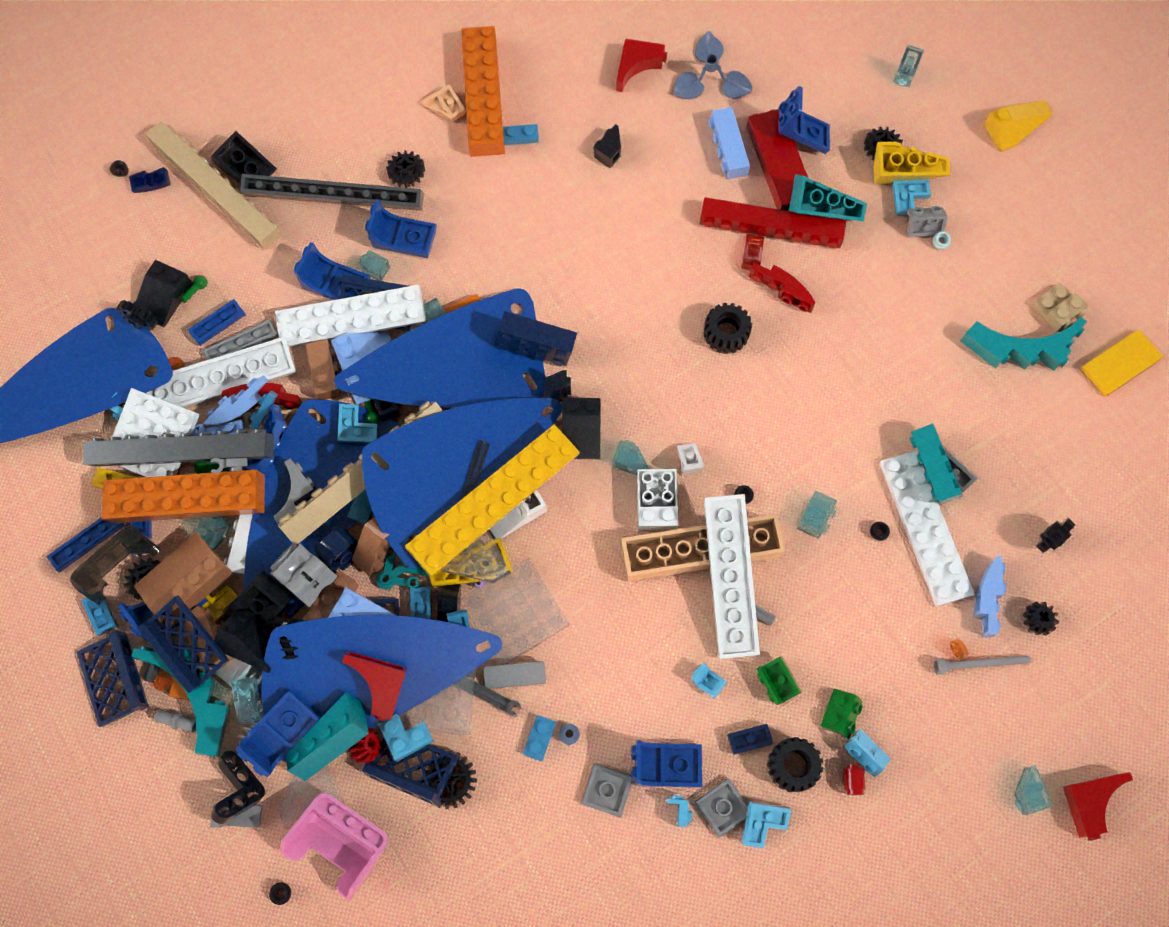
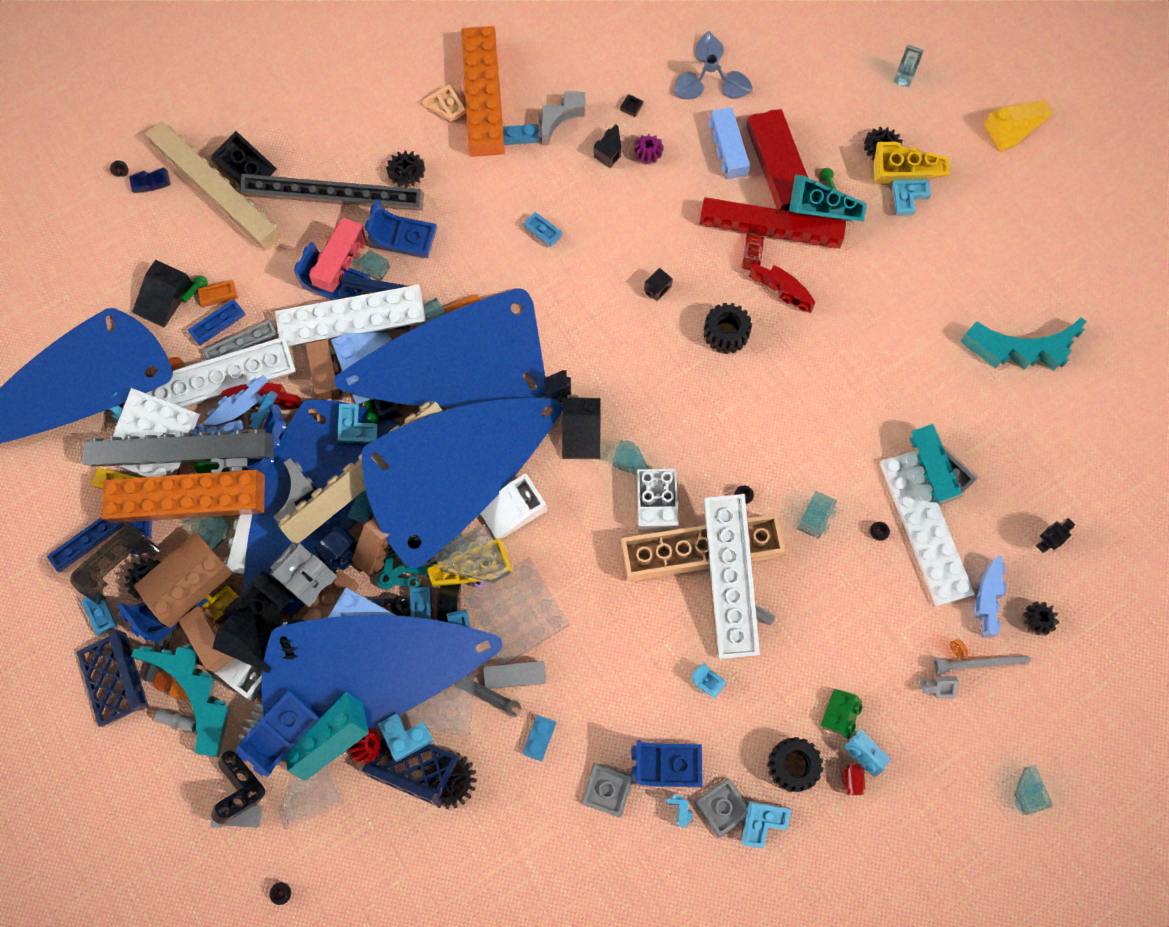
black gear [116,300,158,331] -> none
dark blue fence [138,595,229,693] -> none
clear light blue slope [231,677,261,724] -> none
bright pink windscreen [280,793,388,902] -> none
red arch [342,650,407,721] -> none
yellow plate [405,424,580,578] -> none
clear smoke axle [459,440,489,501] -> none
dark blue brick [495,311,577,366] -> none
sand blue plate [559,724,580,745] -> none
red arch [616,38,668,92] -> none
white slope [677,443,704,475] -> none
dark blue plate [727,724,773,755] -> none
green bracket [757,656,802,705] -> none
blue bracket [778,86,830,154] -> none
light grey bracket [907,206,948,237] -> none
light aqua plate [932,232,951,250] -> none
tan plate [1031,283,1088,332] -> none
red arch [1063,772,1133,841] -> none
yellow tile [1081,329,1164,397] -> none
none -> orange tile [197,280,238,307]
none -> coral wedge [309,217,366,293]
none -> black plate [391,596,411,616]
none -> dark azure plate [524,212,562,248]
none -> light grey arch [538,91,585,145]
none -> black tile [620,94,643,117]
none -> magenta gear [634,133,664,164]
none -> black brick [644,267,673,301]
none -> green bar [820,168,836,190]
none -> light grey plate [919,676,959,698]

